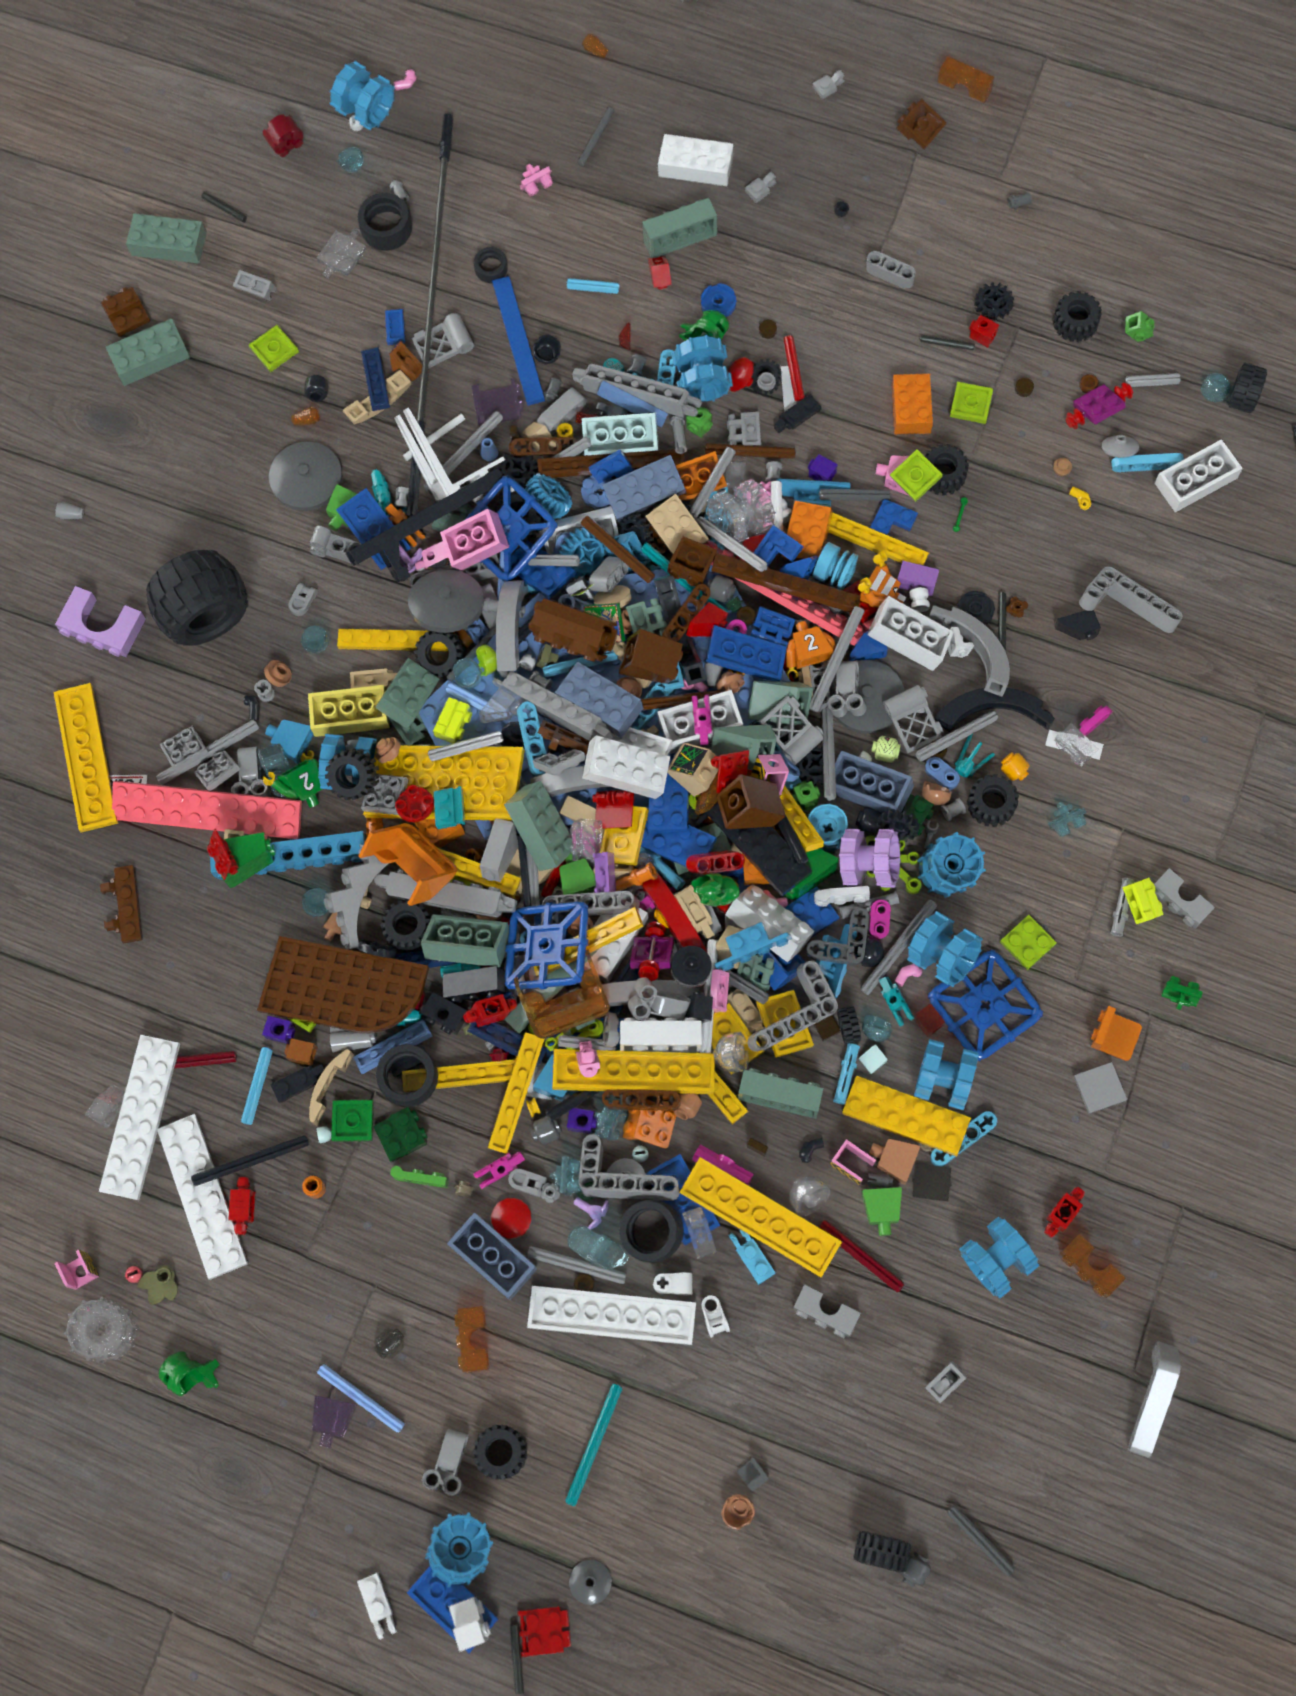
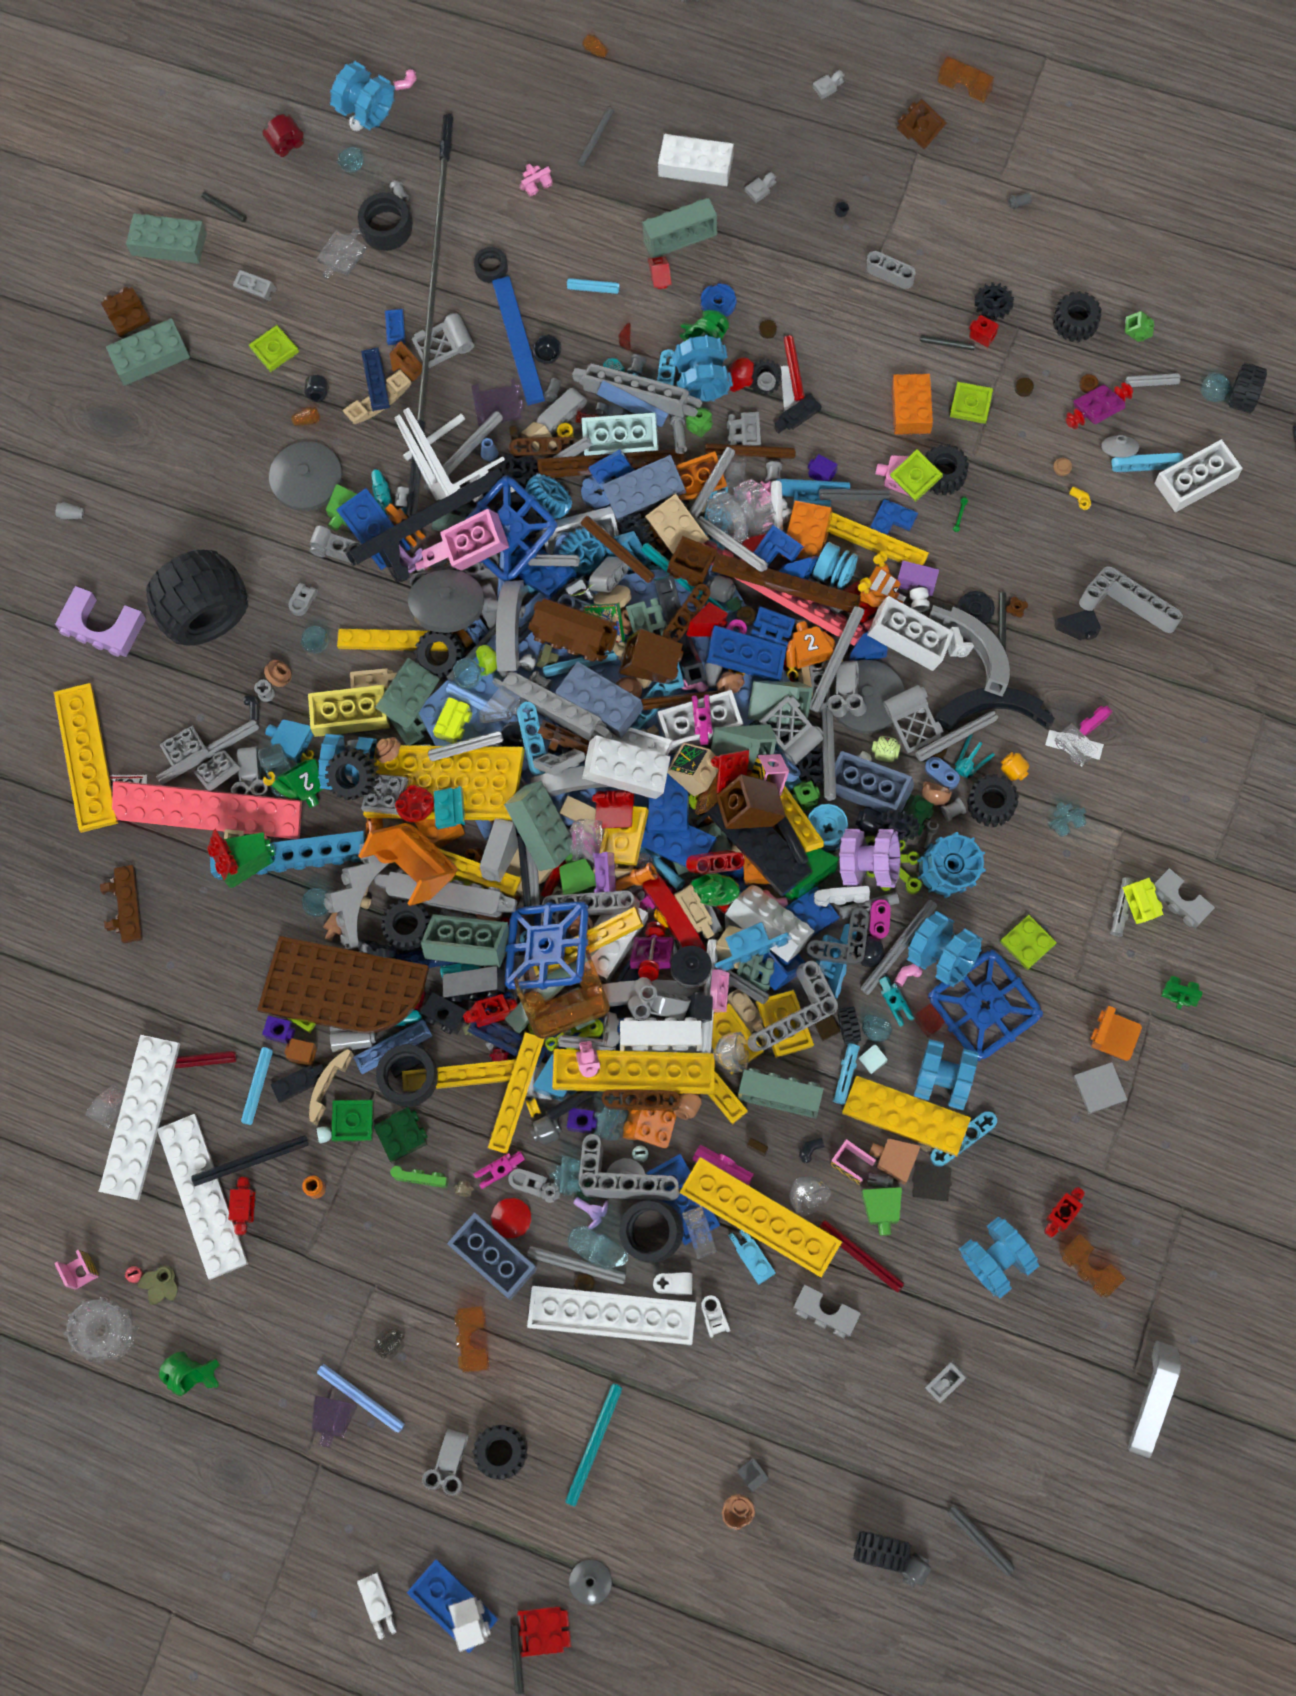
dark azure piece [425,1512,493,1587] -> none

